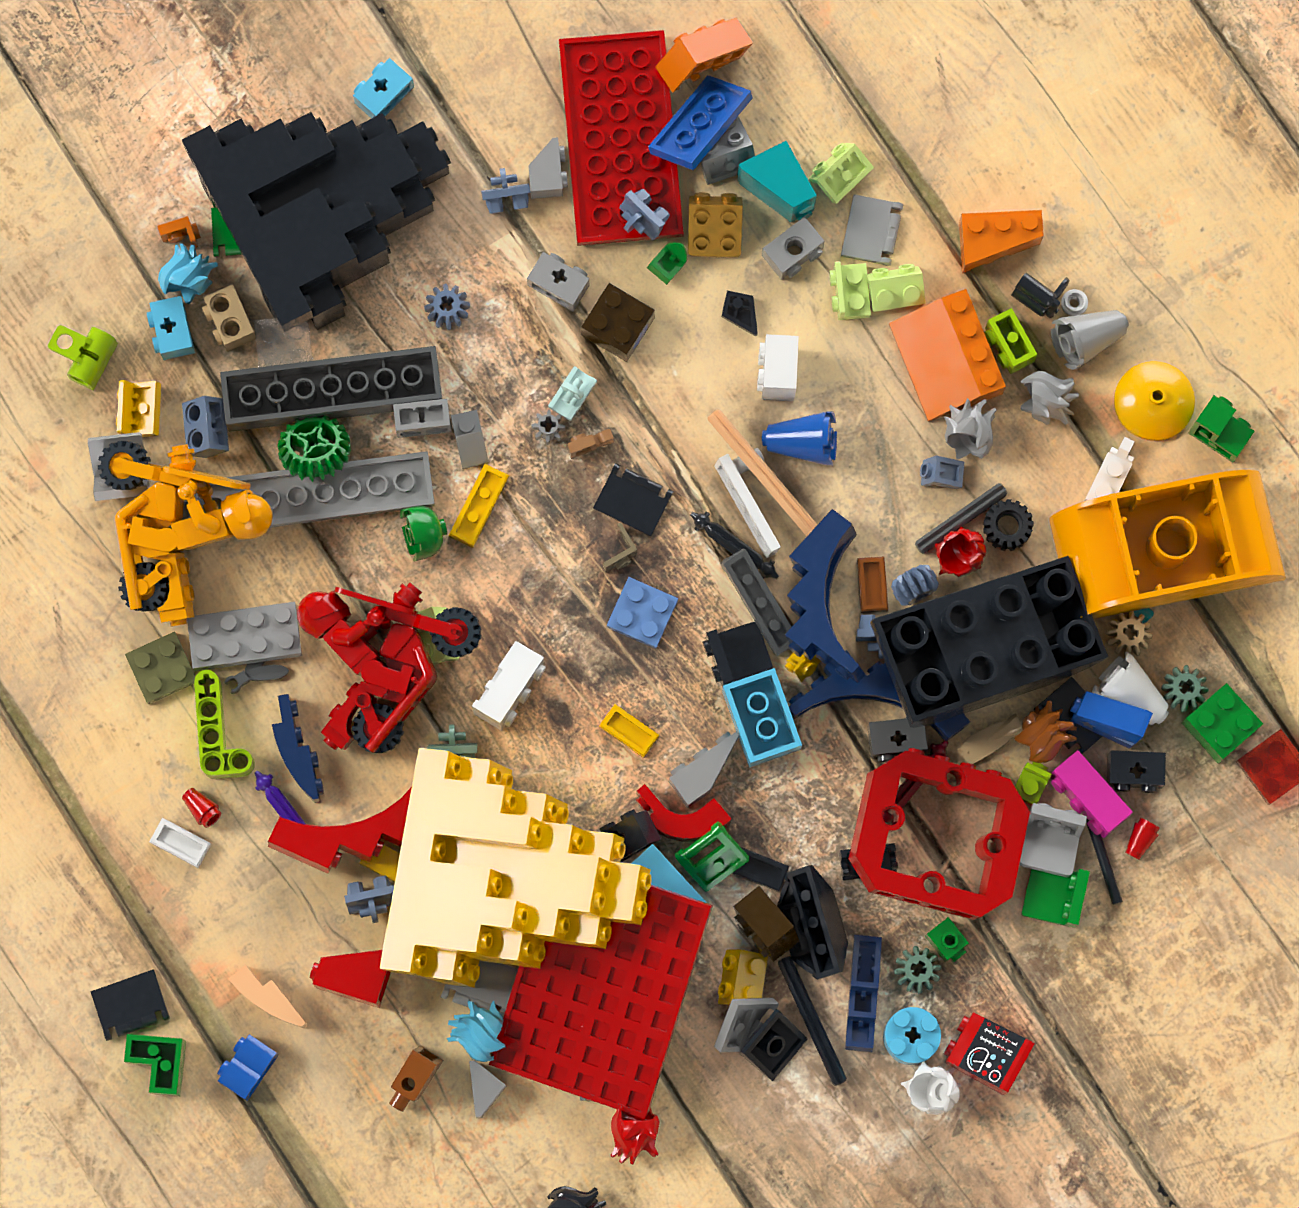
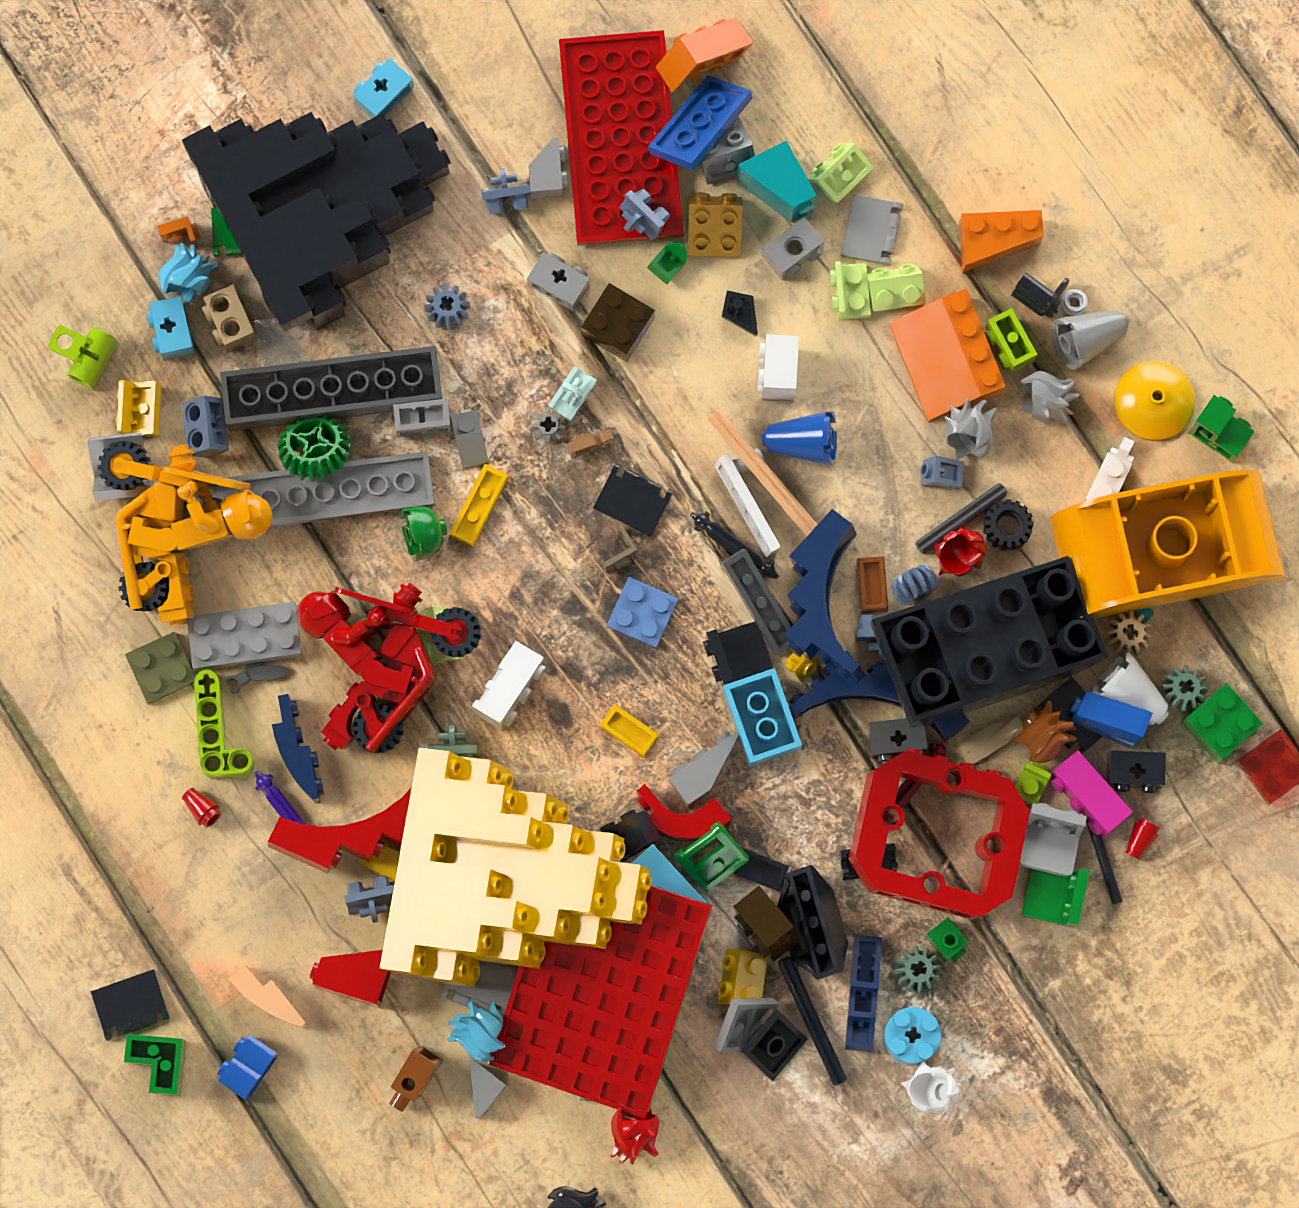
white tile [149,818,212,868] -> none
slope [943,1012,1035,1095] -> none

